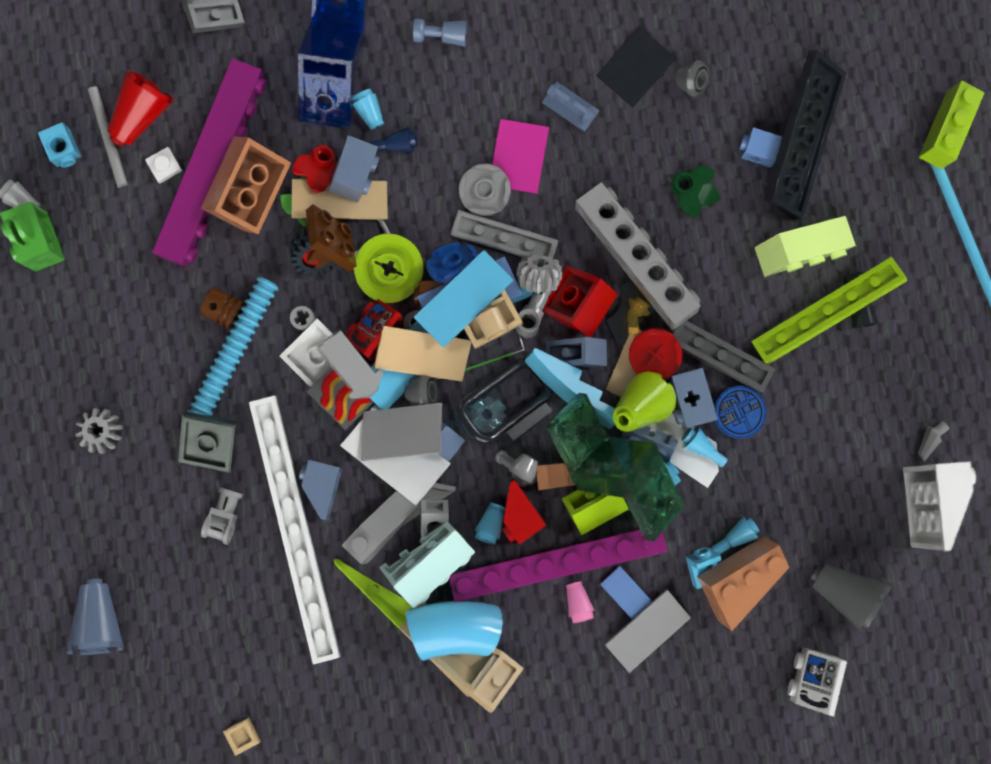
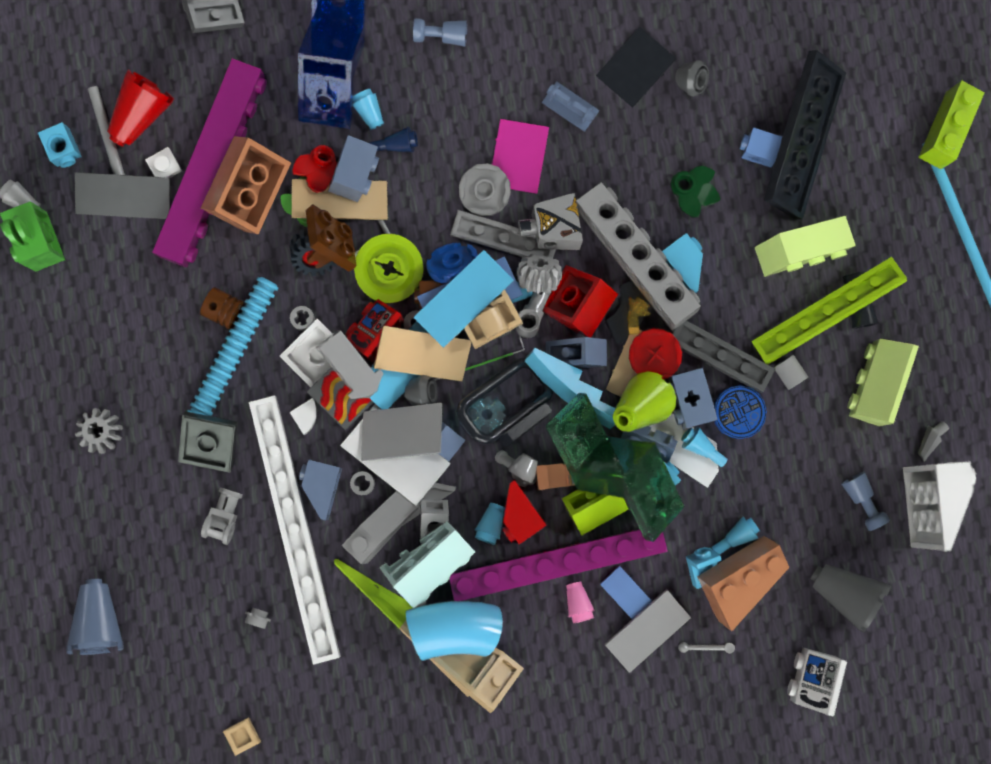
none -> dark grey piece [75,172,170,219]
none -> light grey plate [245,608,271,629]
none -> white tile [290,398,317,435]
none -> light grey bush [350,471,375,495]
none -> light grey torso [518,193,583,250]
none -> medium azure slope [662,233,703,293]
none -> light grey hinge [678,642,735,654]
none -> light grey beam [774,355,808,390]
none -> sand blue piece [841,472,890,531]
none -> yellowish green slope [847,339,919,426]

